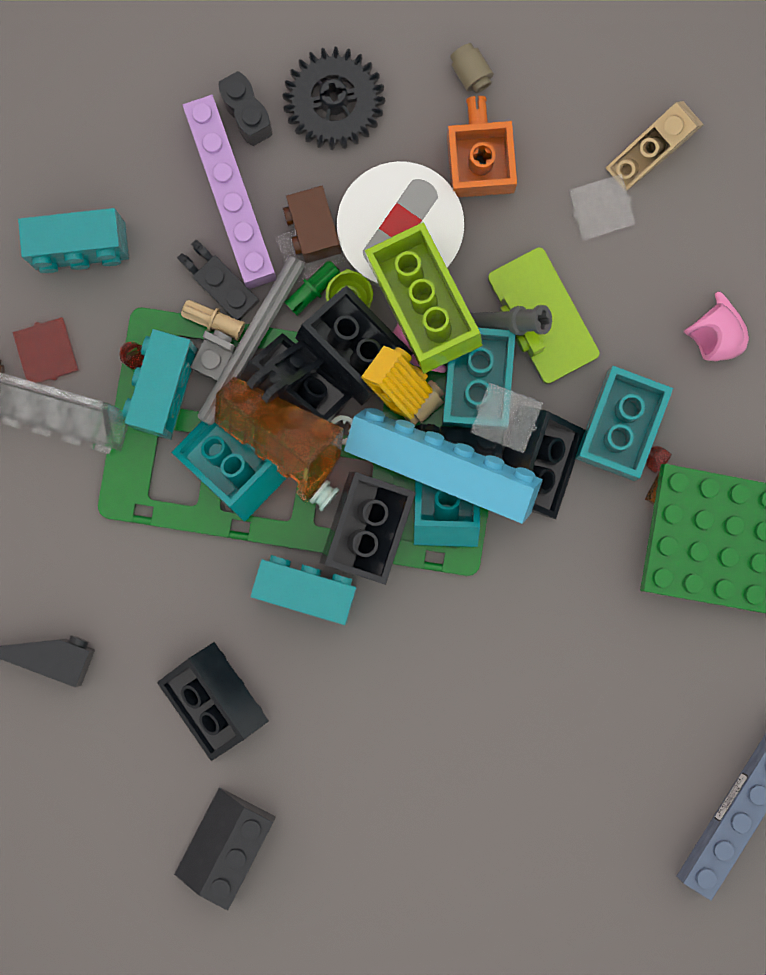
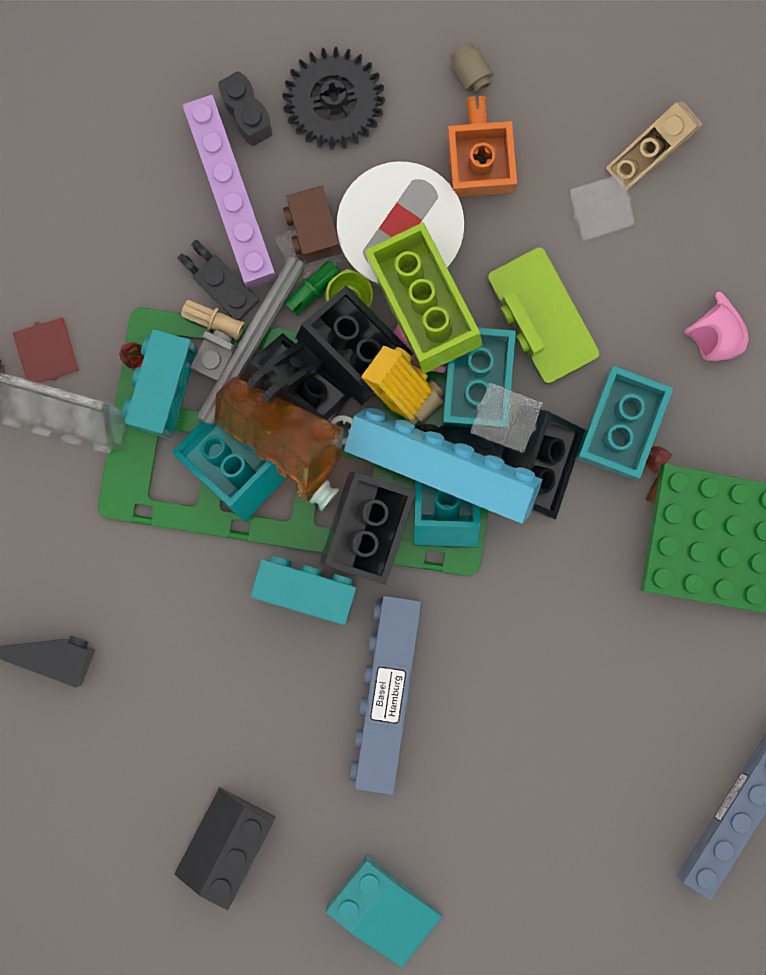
teal brick [18,208,129,273] -> none
black slope [157,642,269,761] -> none
dark grey pin [470,305,552,335] -> none
none -> teal slope [326,854,442,967]
none -> sand blue brick [350,596,422,795]

